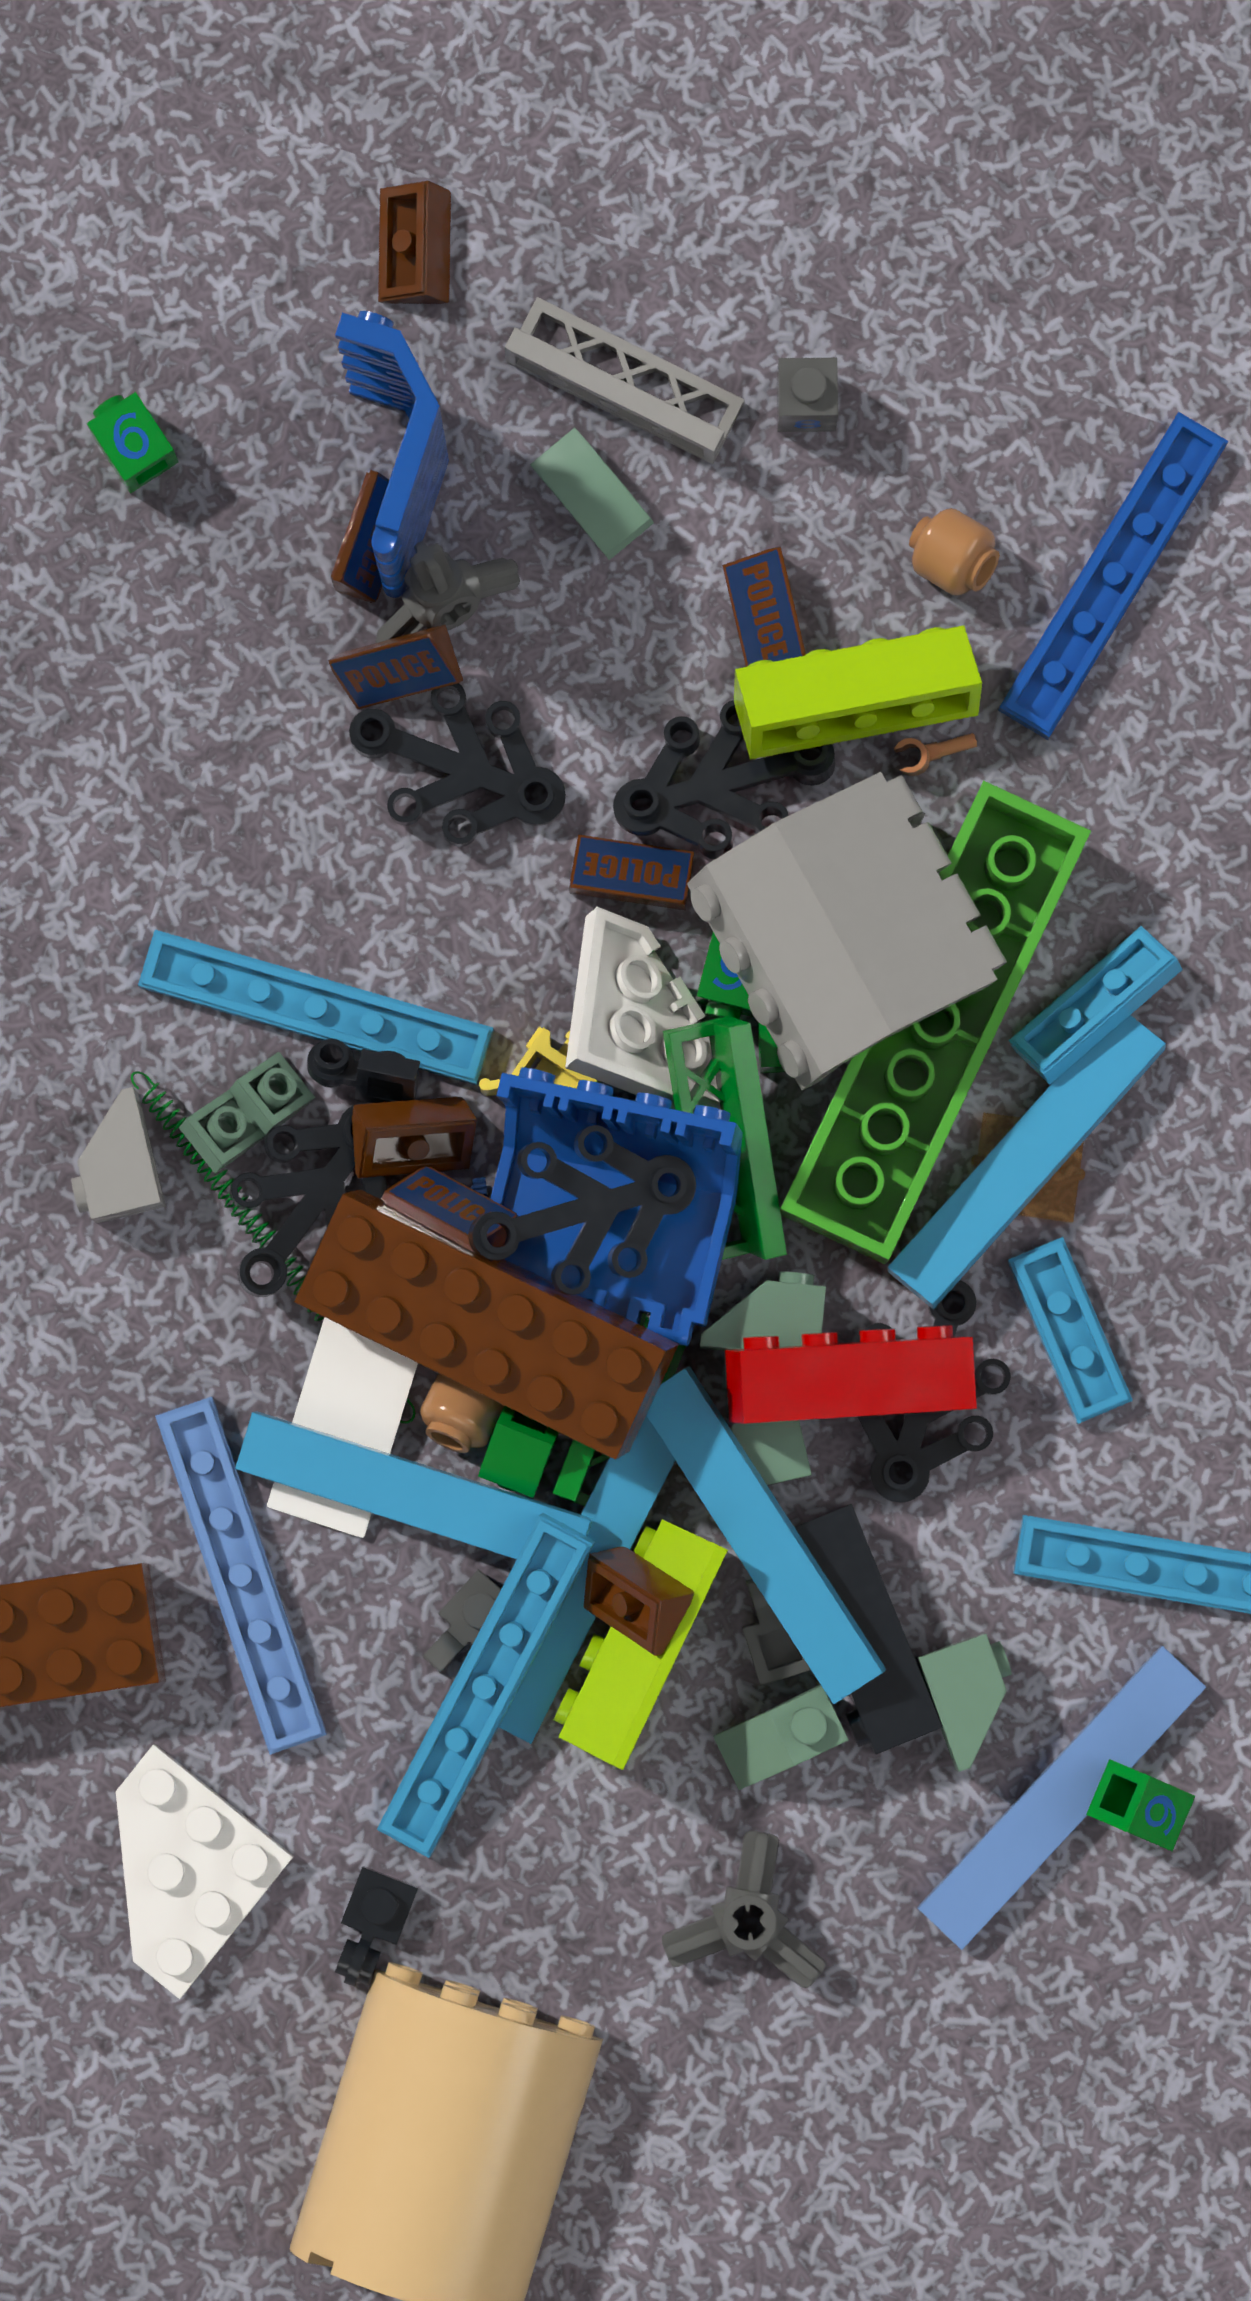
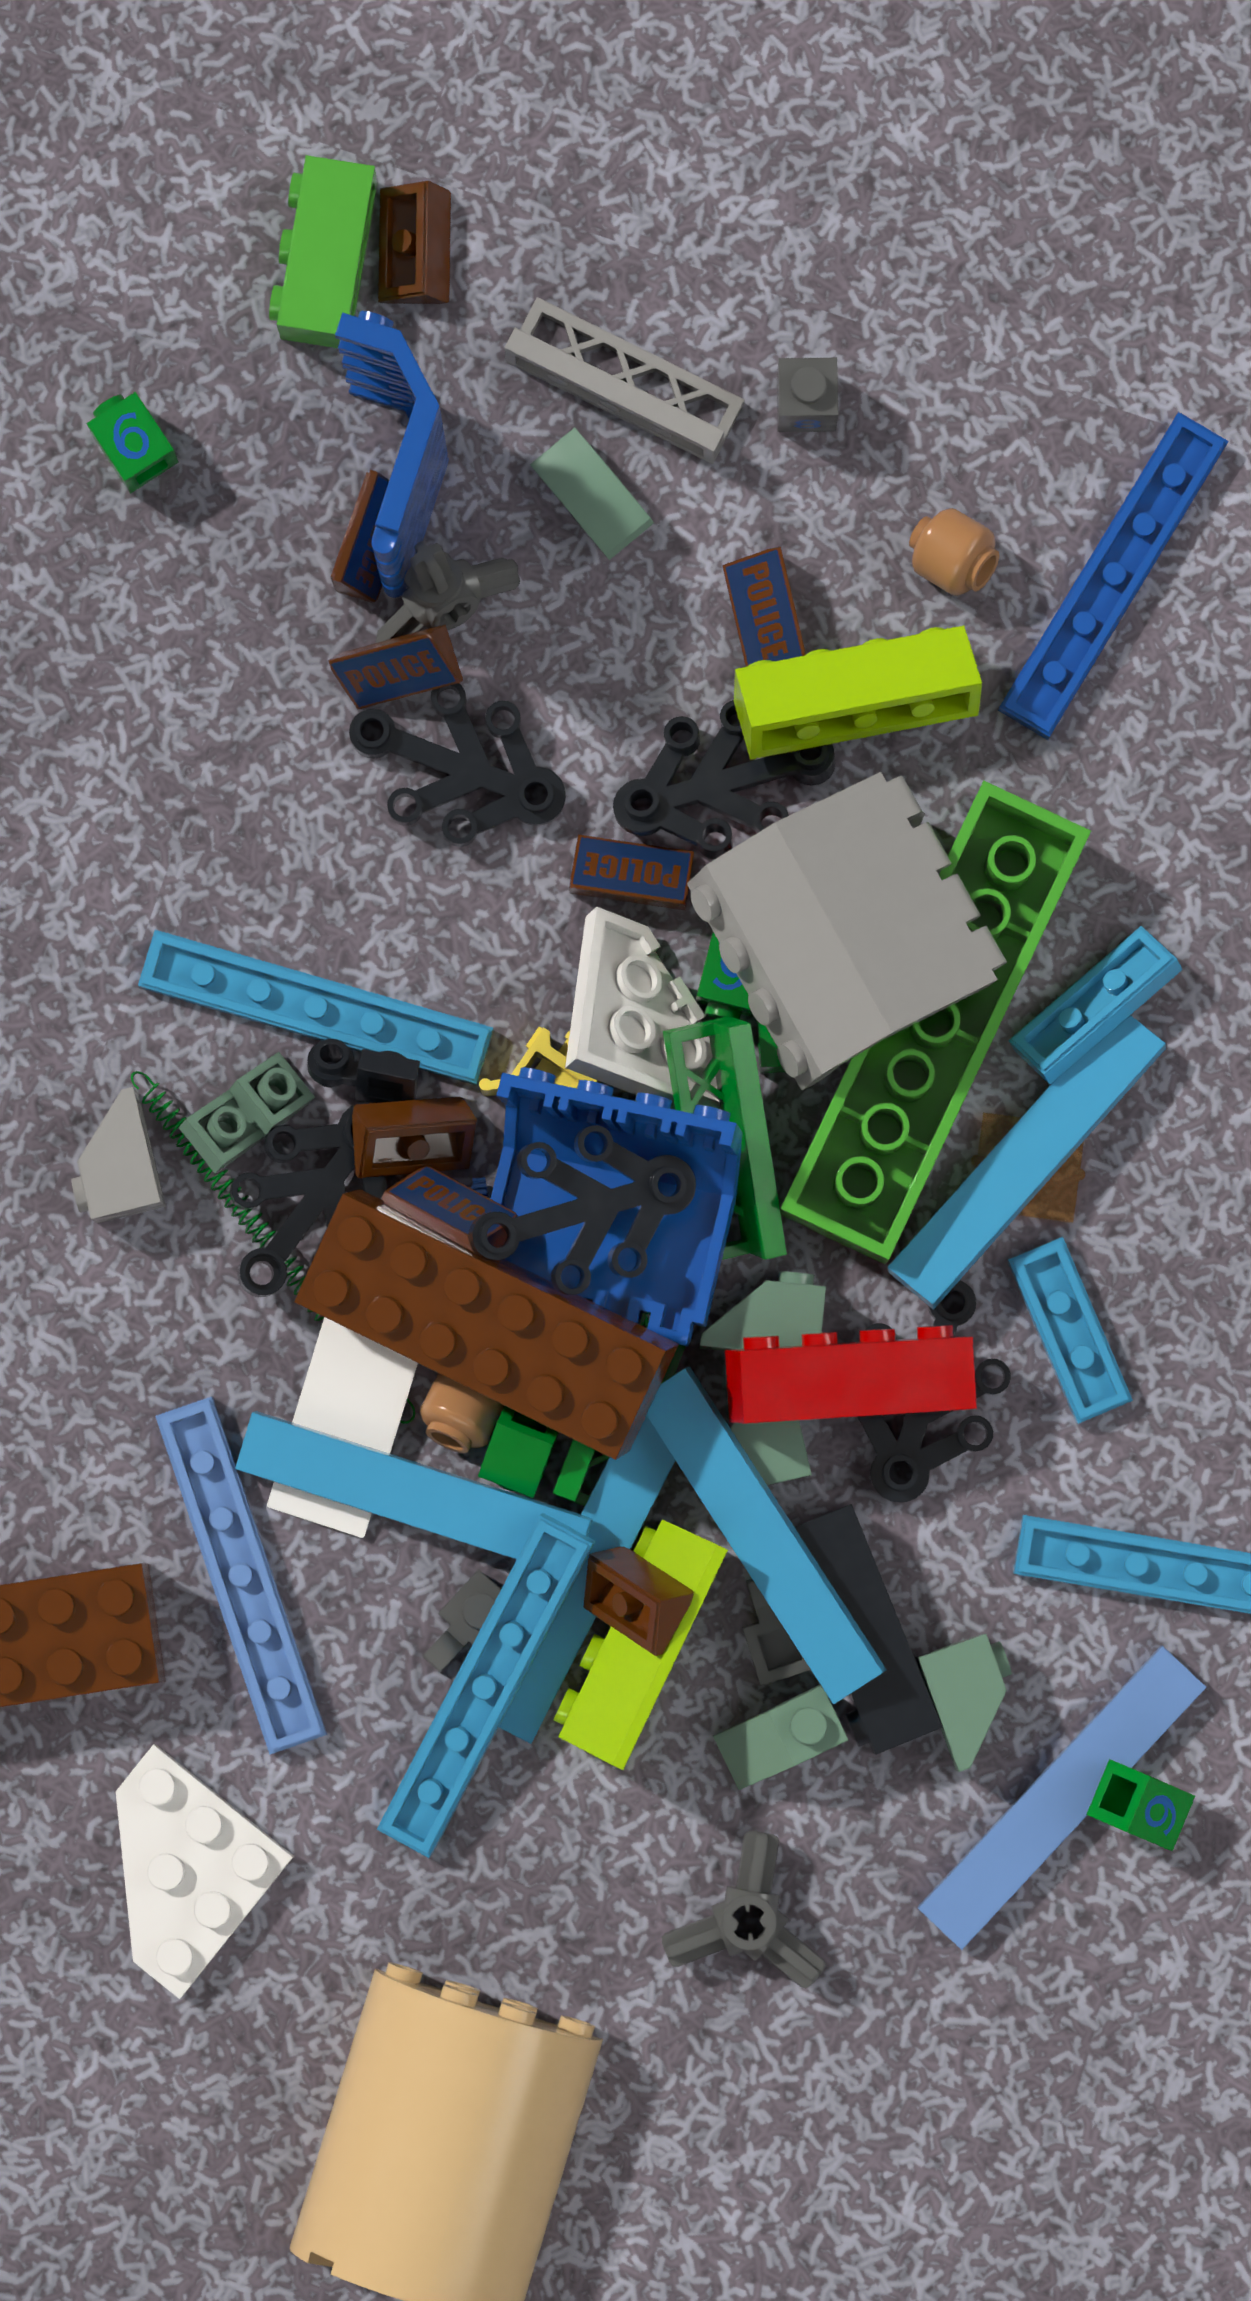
black plate [335,1866,419,1987] -> none
nougat hand [894,733,977,776] -> none
none -> bright green brick [269,155,378,348]

